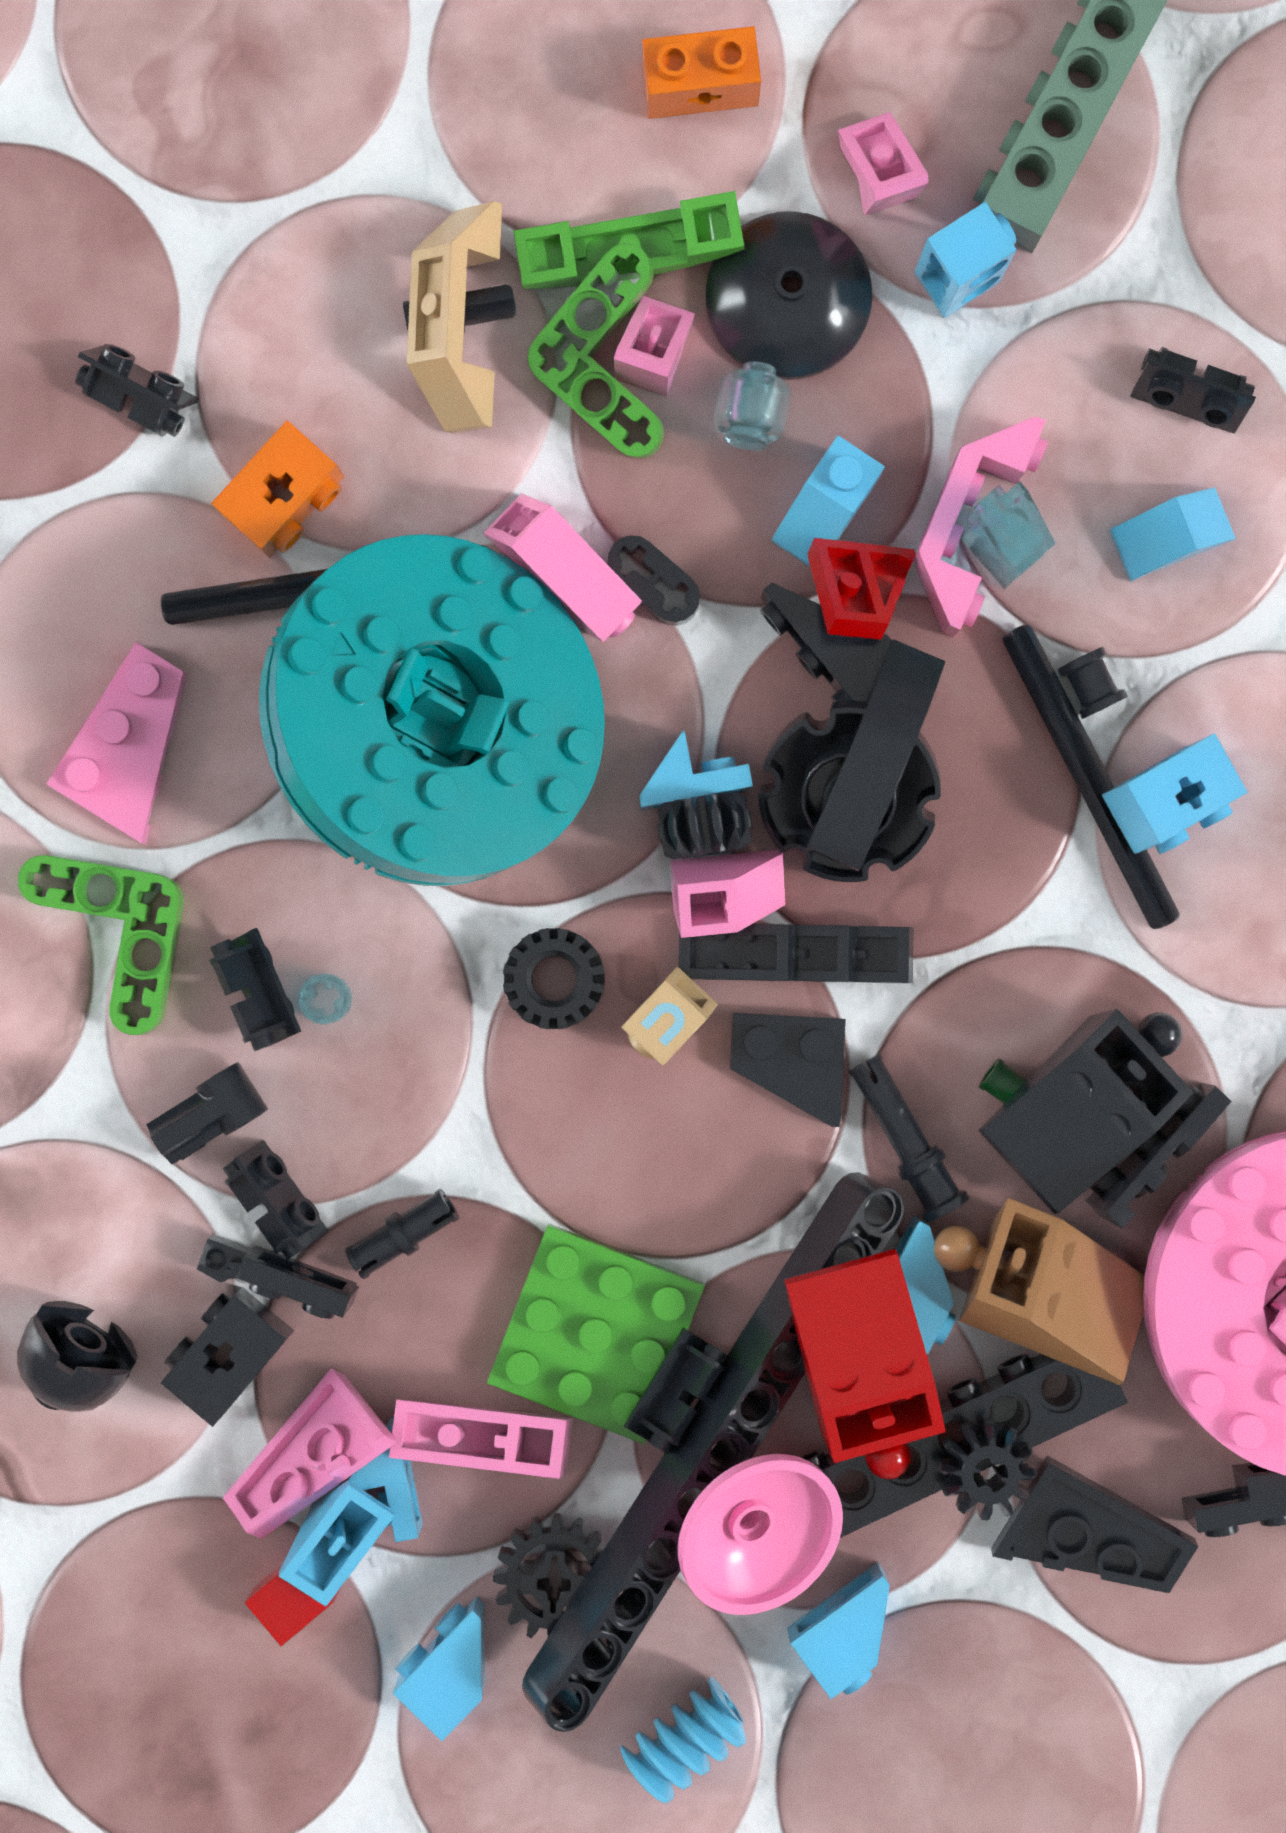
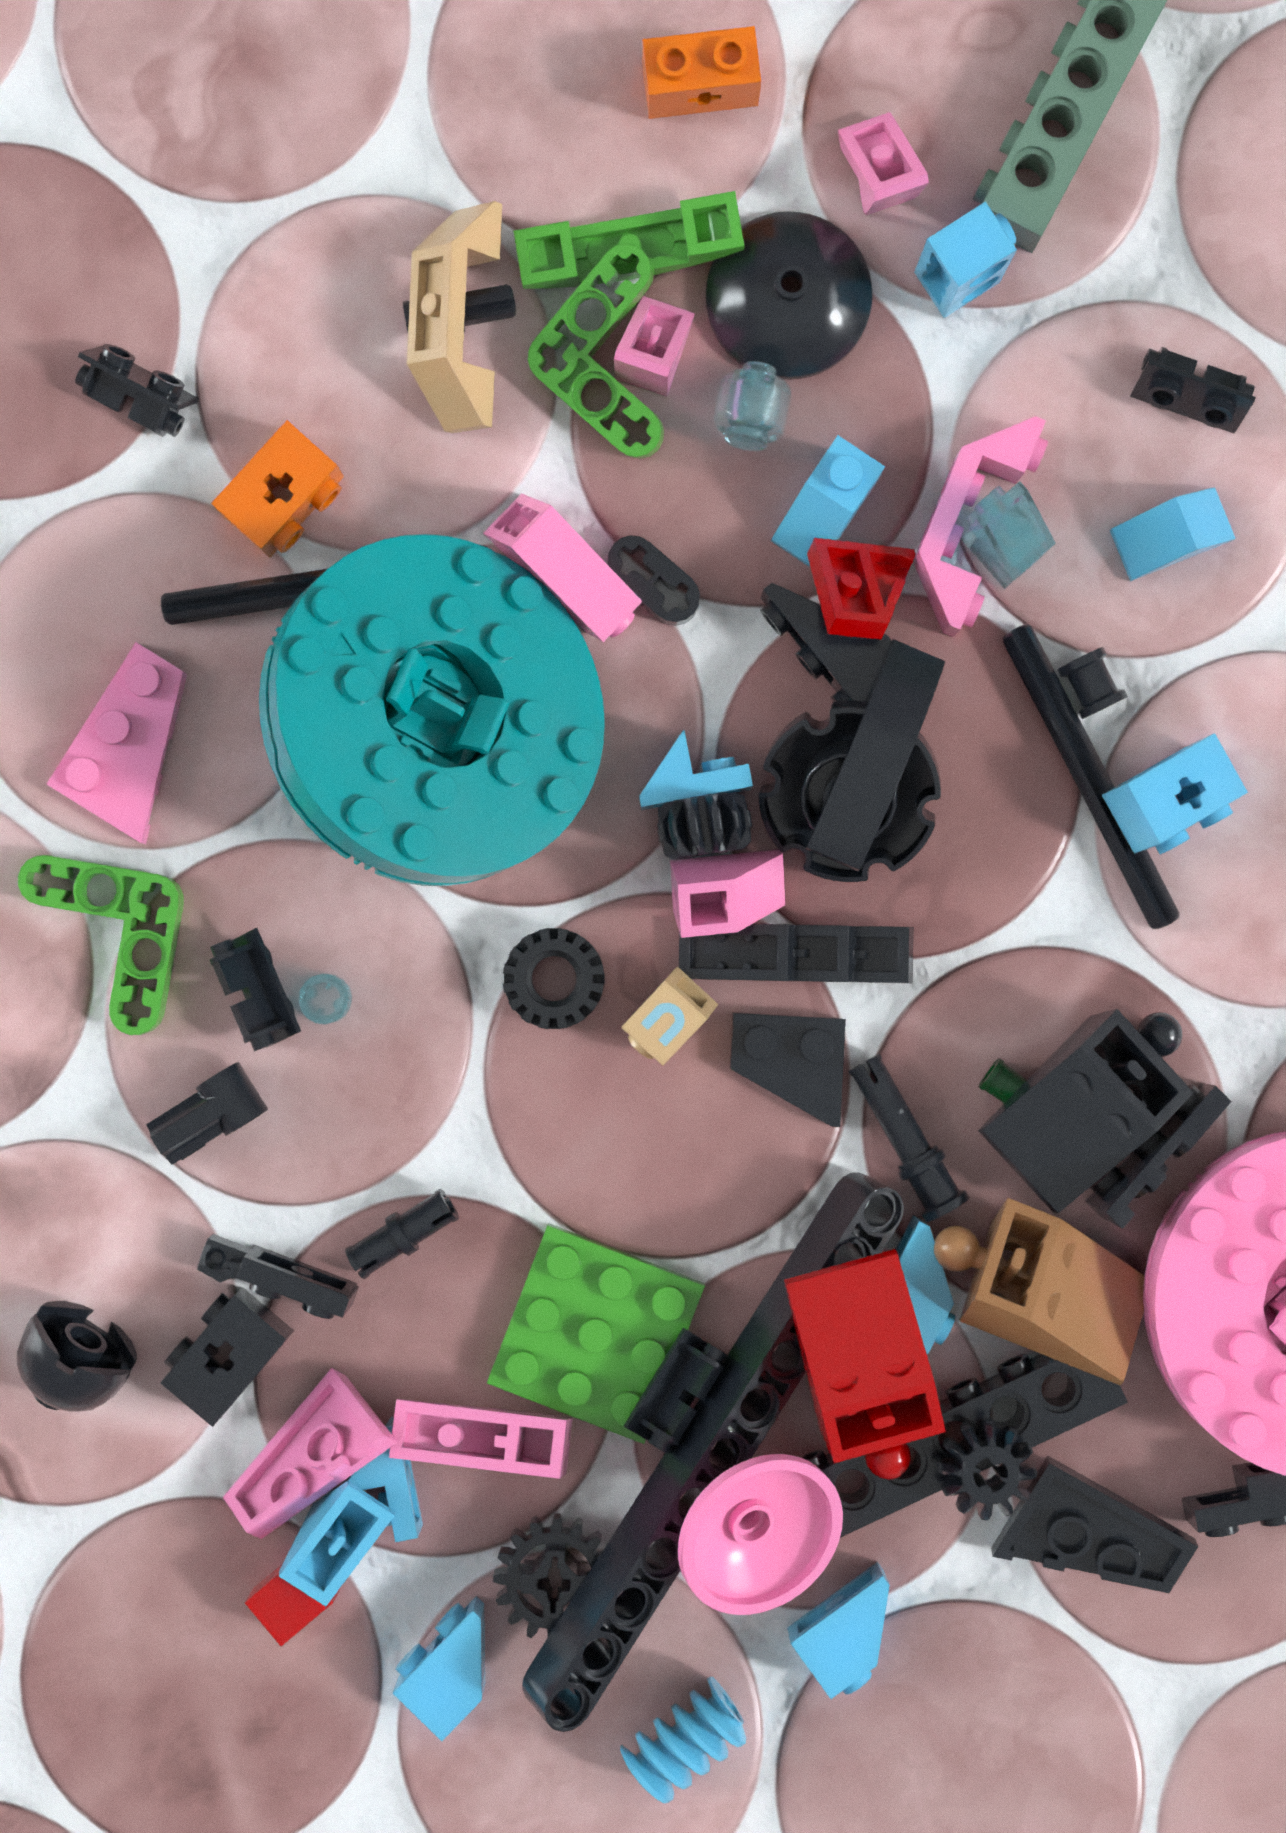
black hinge [222,1140,329,1260] -> none

